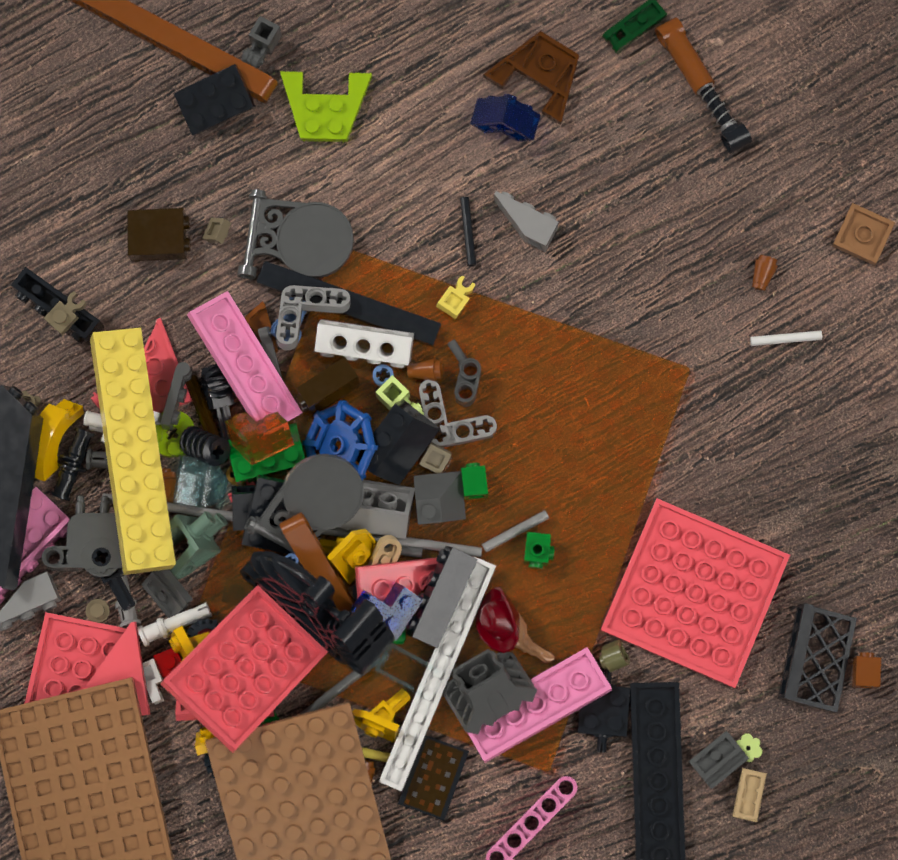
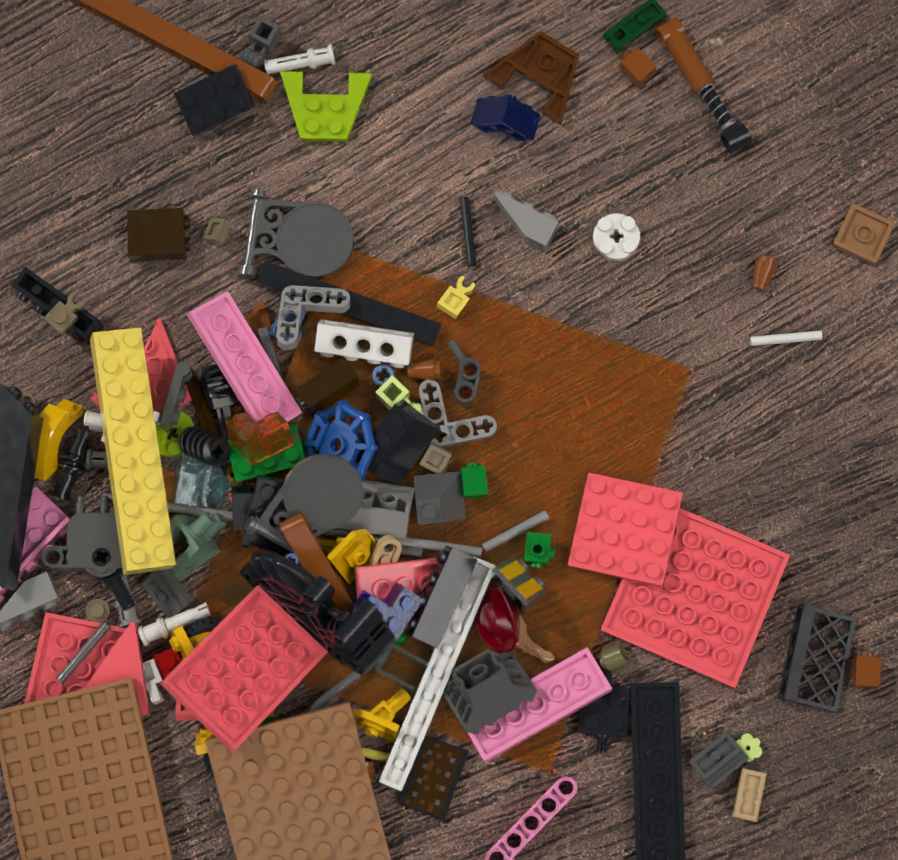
none -> dark grey piece [56,622,111,684]
none -> white pin [264,44,336,75]
none -> dark grey slope [491,557,546,614]
none -> coral plate [568,473,683,587]
none -> white plate [593,213,640,261]
none -> dark orange brick [619,47,657,89]

